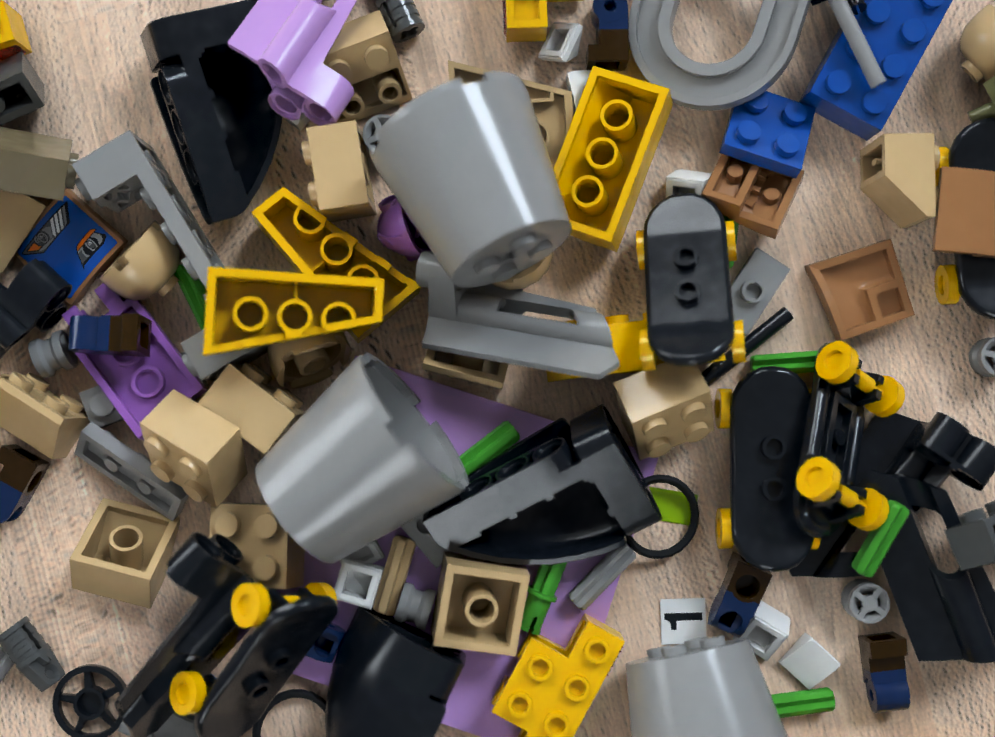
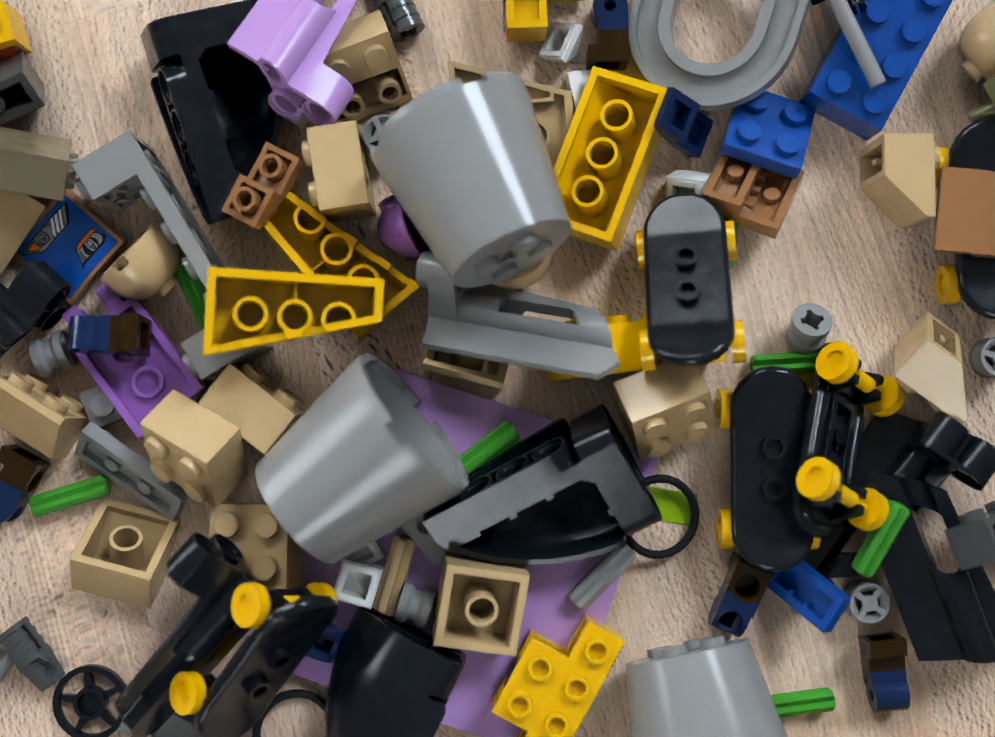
tan cylinder [267,331,352,389] -> none
bright green axle [521,562,567,635] -> none
white sticker [660,598,707,645] -> none
black bar [701,307,794,387] -> none
light grey plate [731,247,790,336] -> none
white slope [733,601,791,661] -> none
white slope [778,633,841,690] -> none
medium nougat plate [804,239,915,341] -> none
none -> bright green axle [29,475,110,517]
none -> medium nougat slope [221,141,305,230]
none -> dark blue slope [653,87,714,158]
none -> blue tile [768,560,852,633]
none -> light grey wheel [785,303,833,354]
none -> tan slope [894,311,968,424]

